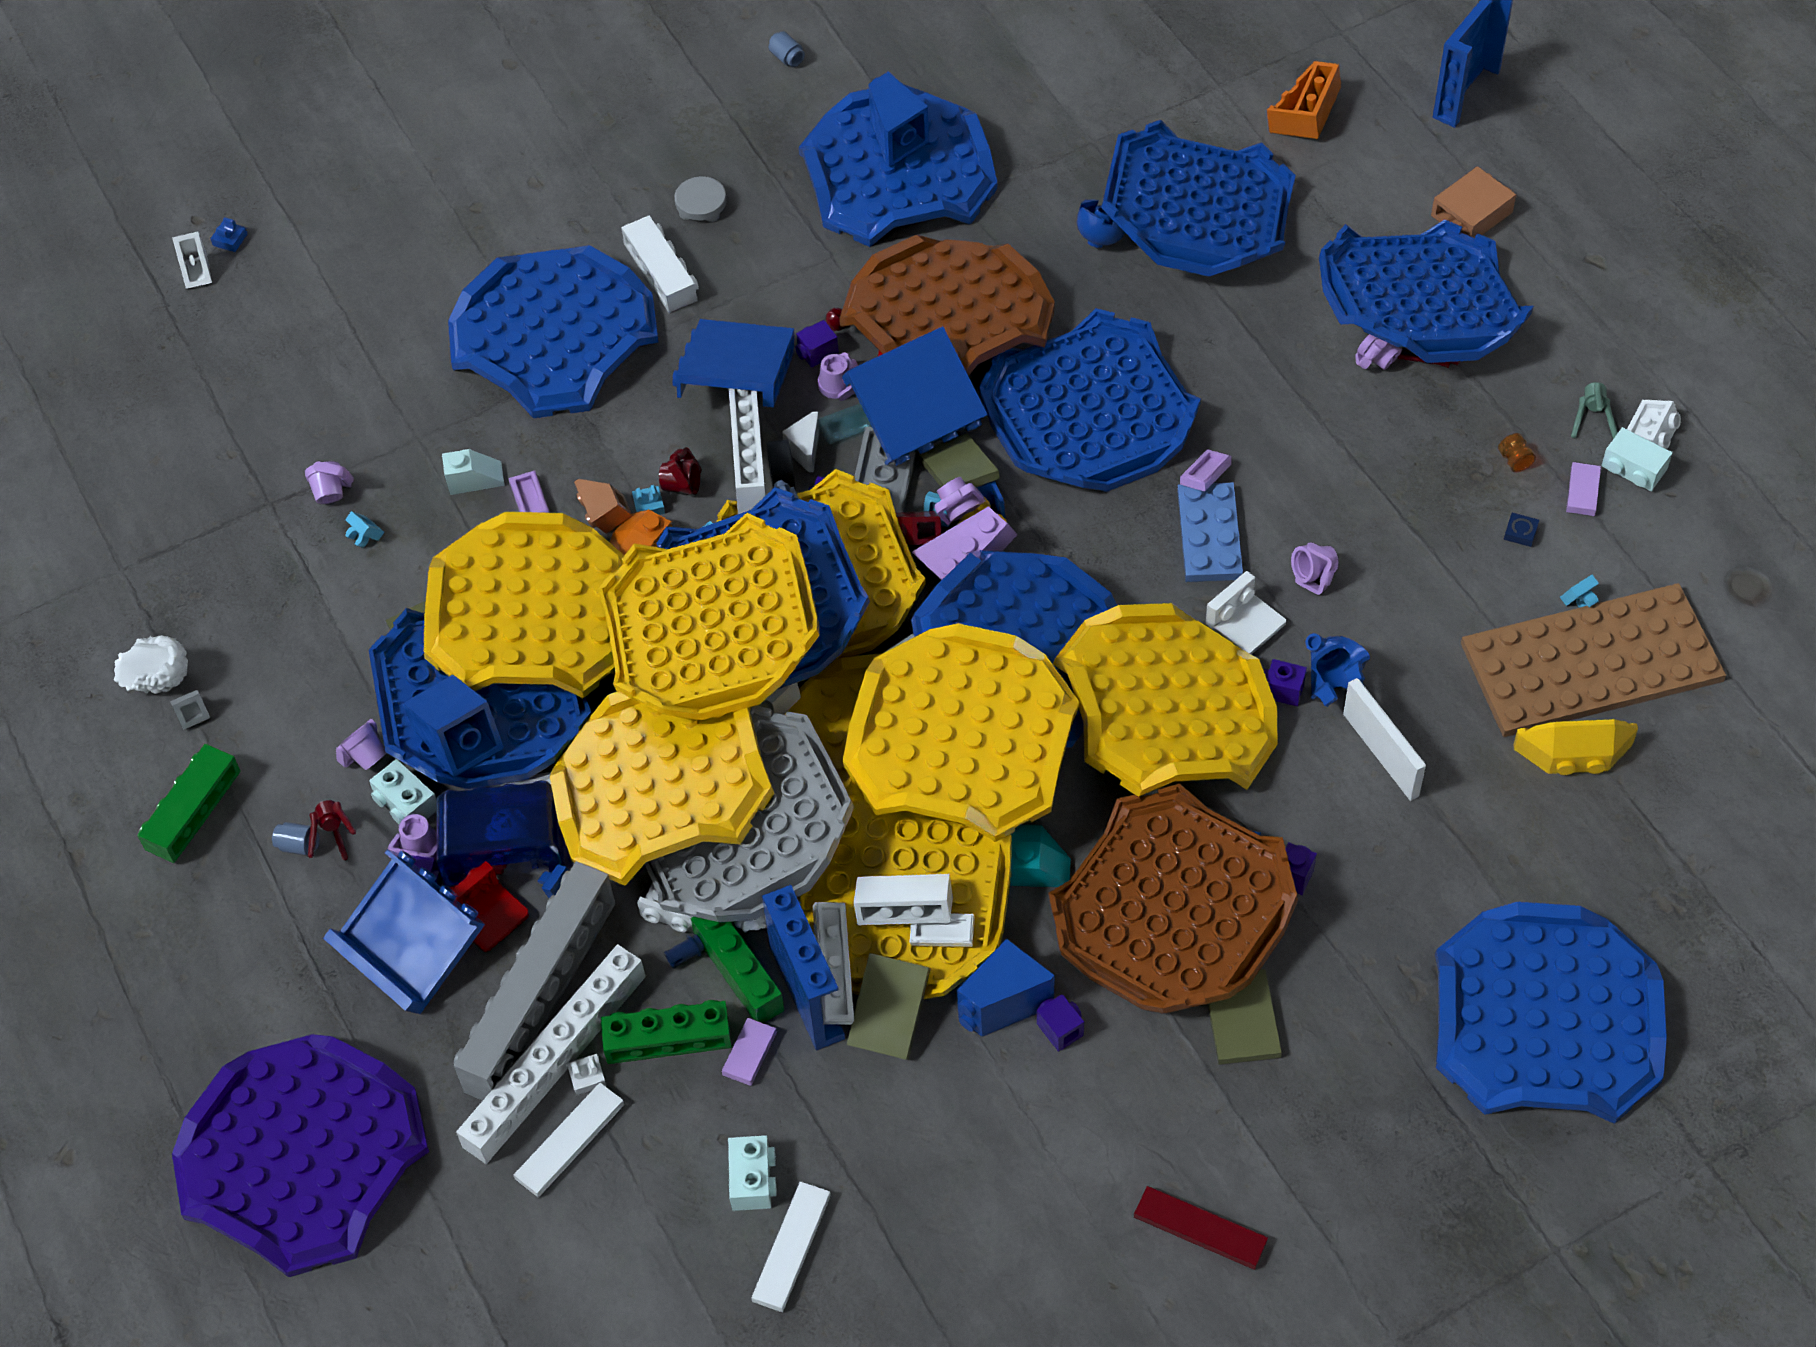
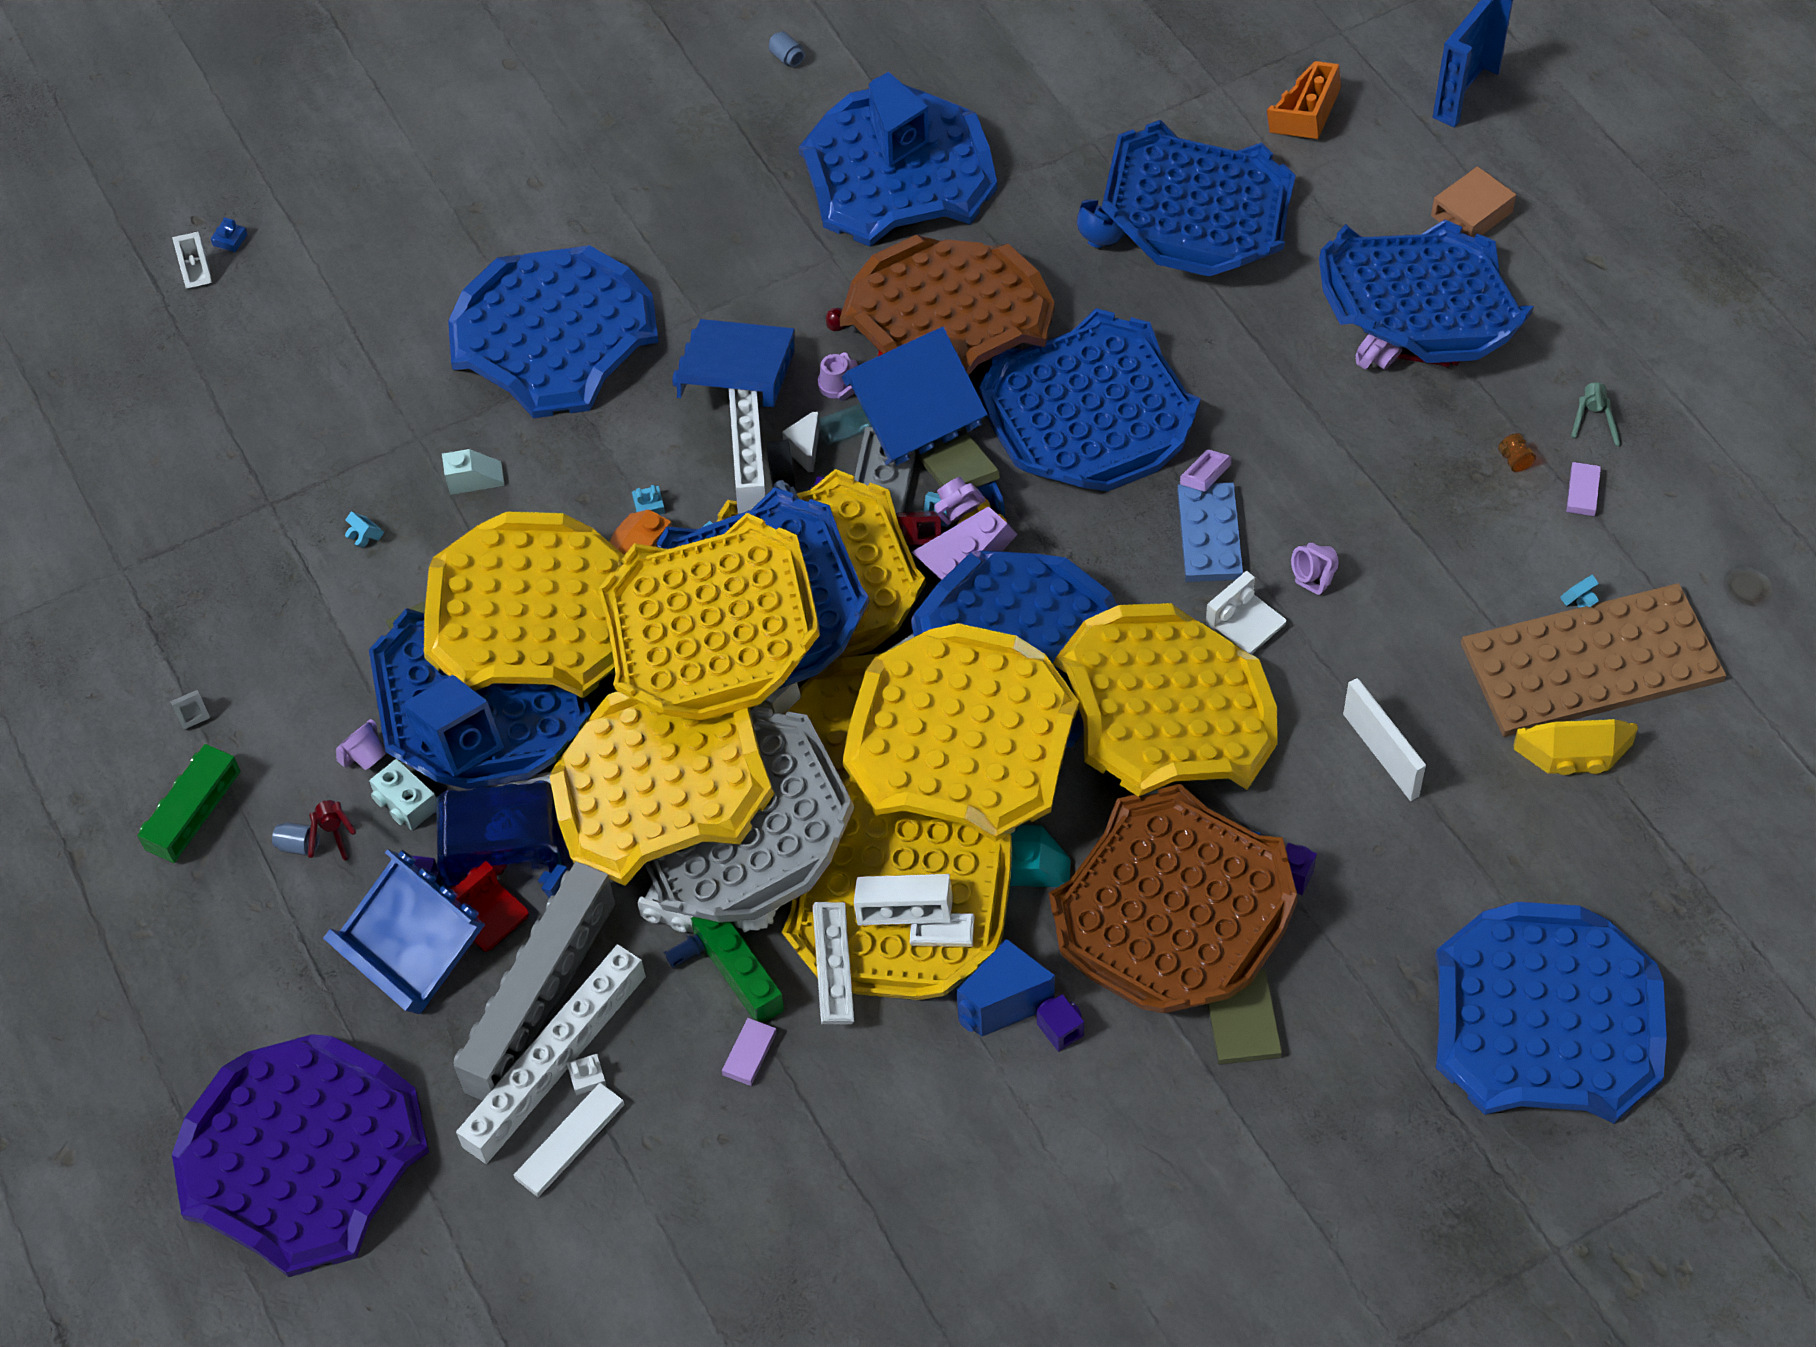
white piece [114,635,188,694] -> none
lavender piece [305,461,354,504] -> none
lavender piece [388,814,444,861] -> none
lavender tile [509,471,550,513] -> none
nougat slope [574,479,633,534] -> none
green brick [601,1000,732,1064] -> none
white brick [621,215,699,313] -> none
dark red piece [659,447,702,495] -> none
light grey tile [675,176,727,222] -> none
light aqua brick [728,1135,777,1211] -> none
white tile [751,1182,831,1312] -> none
blue panel [762,885,845,1051] -> none
dark purple brick [795,320,839,368] -> none
olive tile [847,953,931,1060] -> none
dark red tile [1134,1186,1268,1270] -> none
dark purple brick [1264,659,1307,707] -> none
blue piece [1305,633,1370,707] -> none
dark blue tile [1503,512,1539,547] -> none
light aqua brick [1602,427,1673,491] -> none
white bracket [1627,400,1681,449] -> none

